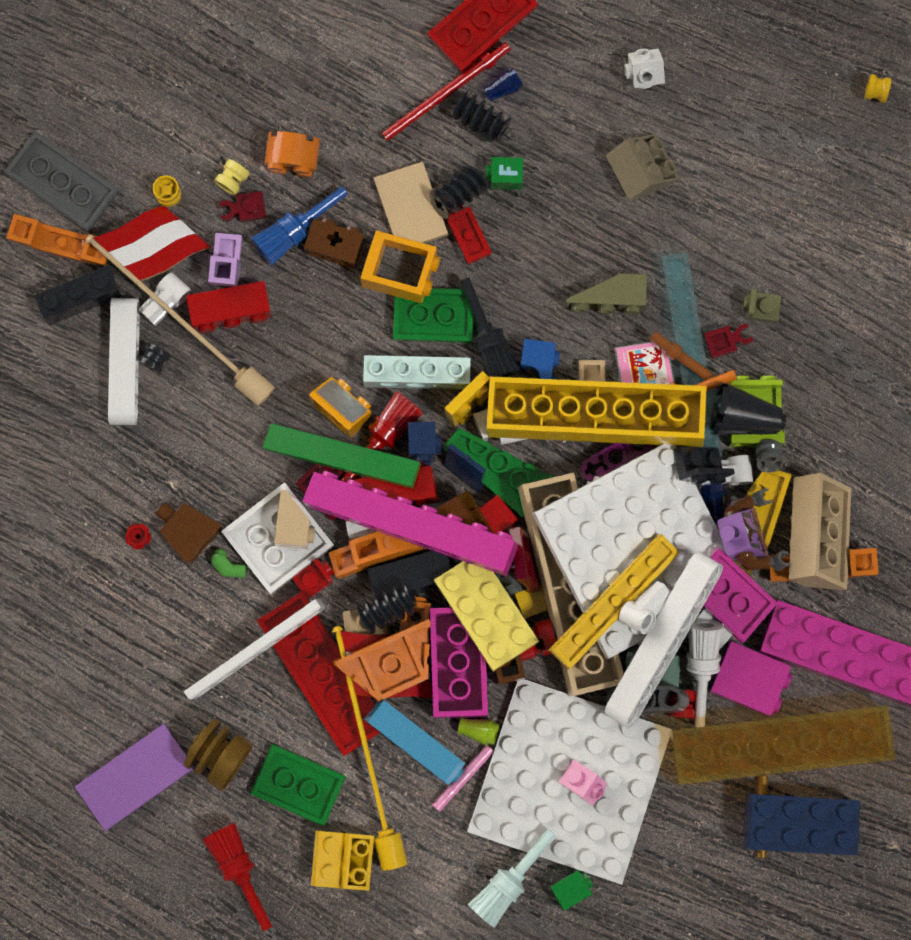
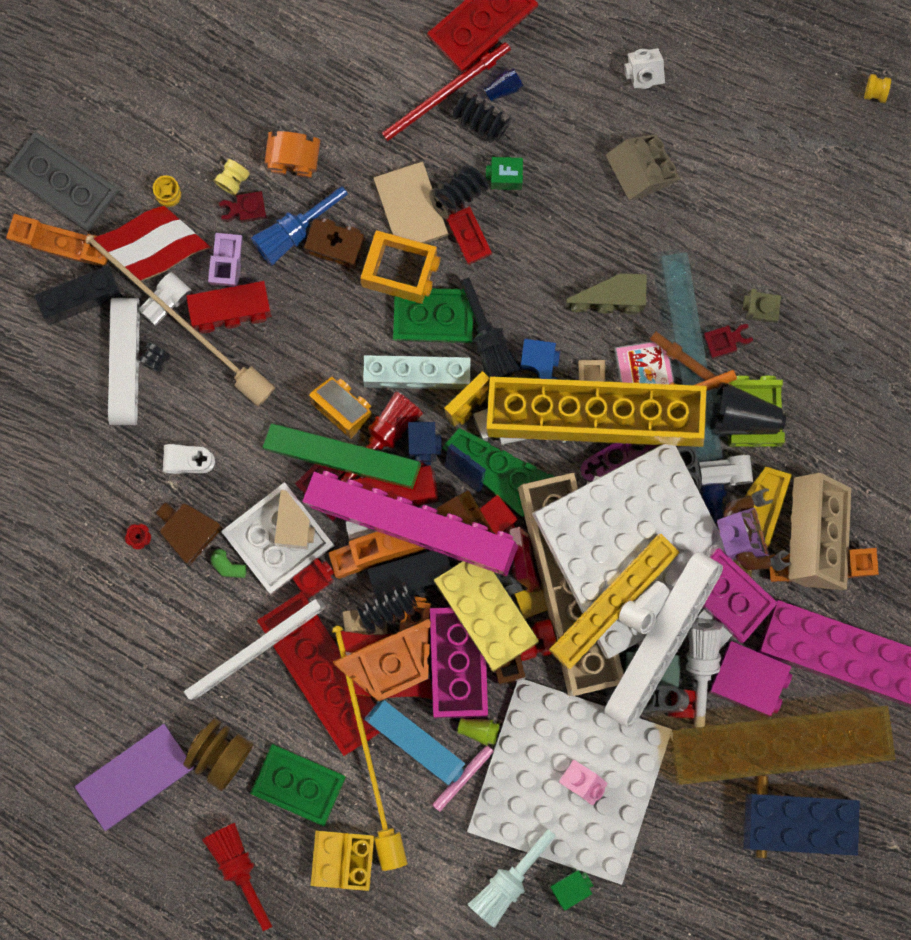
black bracket [673,447,735,485] -> none
dark grey wheel [755,439,784,473] -> none
none -> white piece [163,444,215,474]

